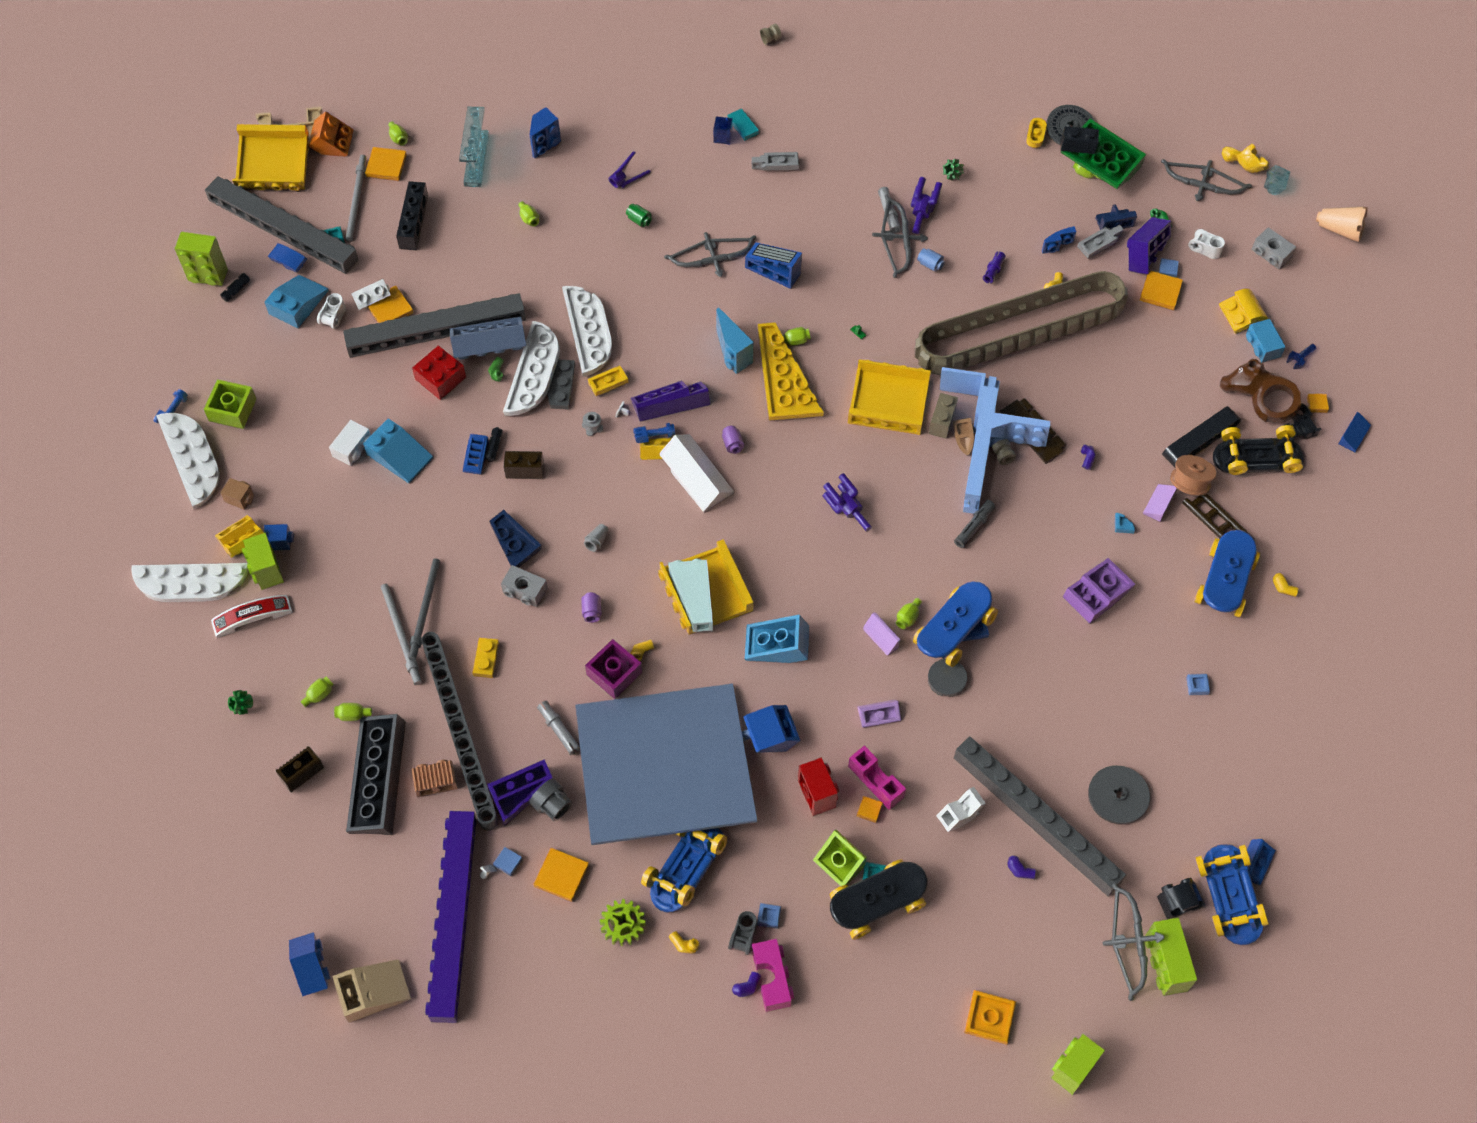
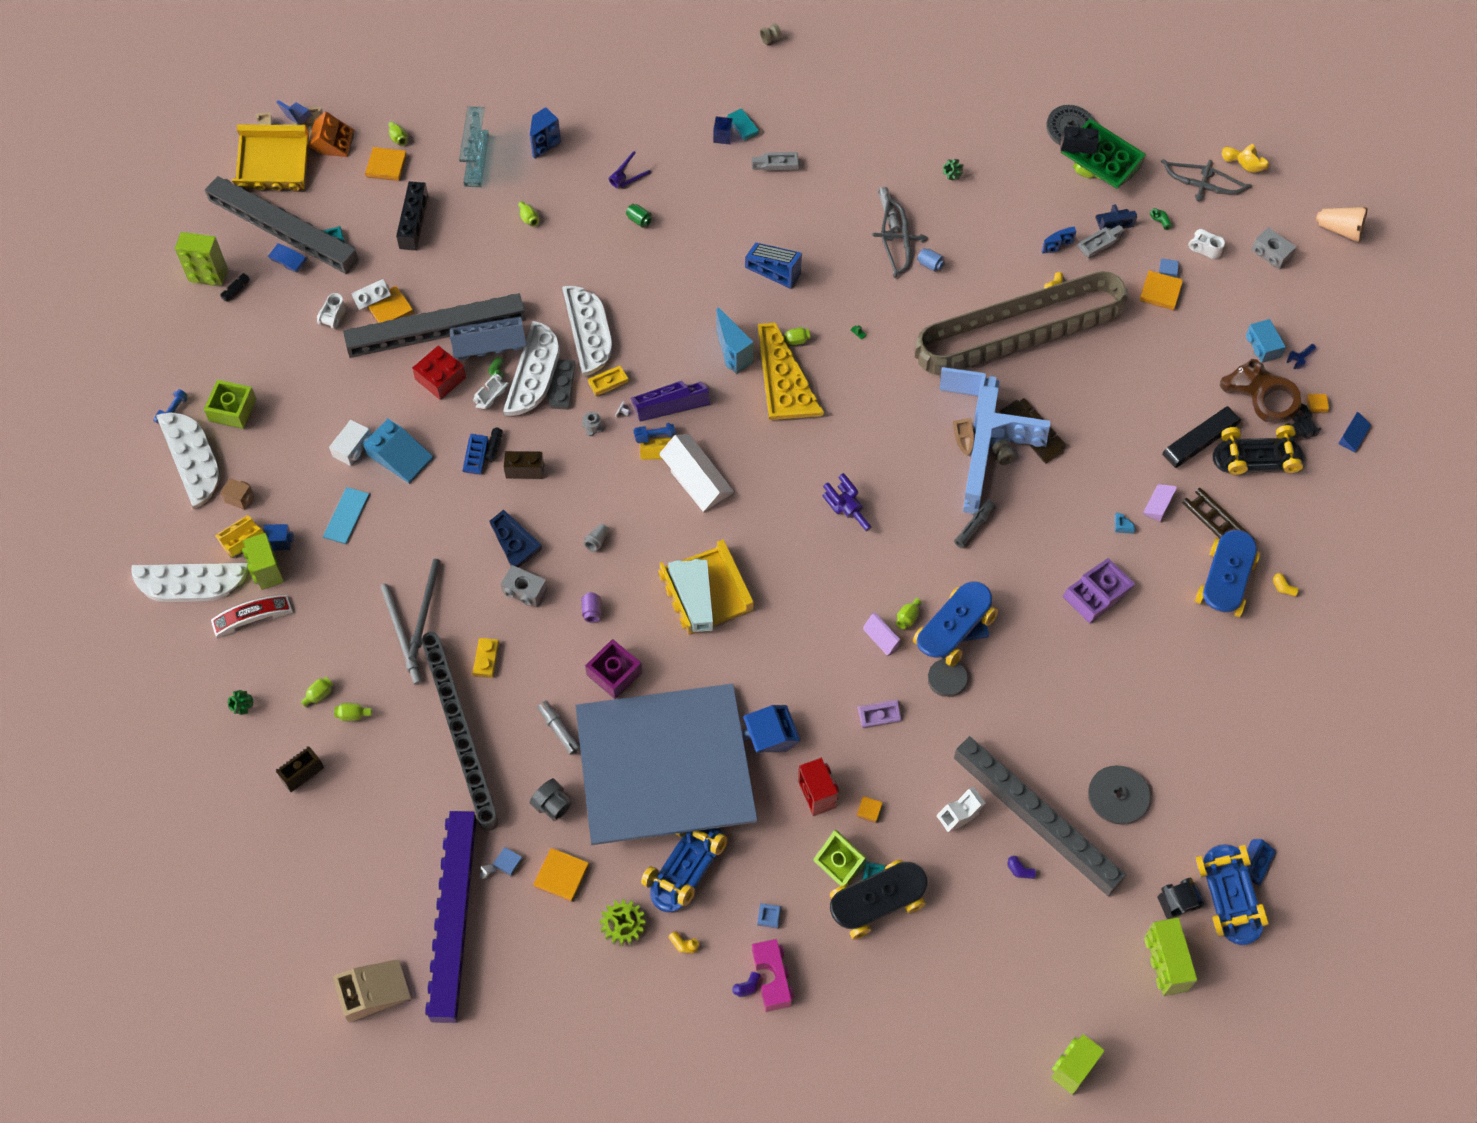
dark azure slope [265,275,329,328] -> none
blue brick [289,932,331,997] -> none
light grey bar [346,155,367,241] -> none
black arch [346,714,406,835] -> none
nougat brick [411,759,458,797] -> none
dark purple wedge [487,759,553,826] -> none
yellow arm [630,640,654,661] -> none
dark grey piece [664,232,756,277] -> none
medium lavender brick [722,425,744,454] -> none
dark grey piece [728,911,757,955] -> none
dark azure slope [745,614,809,663] -> none
yellow panel [848,359,931,435] -> none
dark pink arch [848,745,906,810] -> none
dark purple plant [911,177,942,234] -> none
dark tan brick [929,393,958,439] -> none
light orange tile [964,990,1016,1045] -> none
dark purple pin [983,251,1006,284] -> none
yellow plate [1026,118,1047,148] -> none
dark purple arm [1081,444,1096,470] -> none
dark grey piece [1103,883,1164,1001] -> none
dark purple wedge [1127,217,1171,274] -> none
nougat wheel [1170,455,1216,496] -> none
medium blue tile [1186,674,1210,695] -> none
yellow brick [1219,289,1268,334] -> none
clear light blue brick [1264,165,1290,195] -> none
none -> blue panel [276,100,312,125]
none -> medium azure piece [323,487,369,544]
none -> white hinge [473,374,509,409]

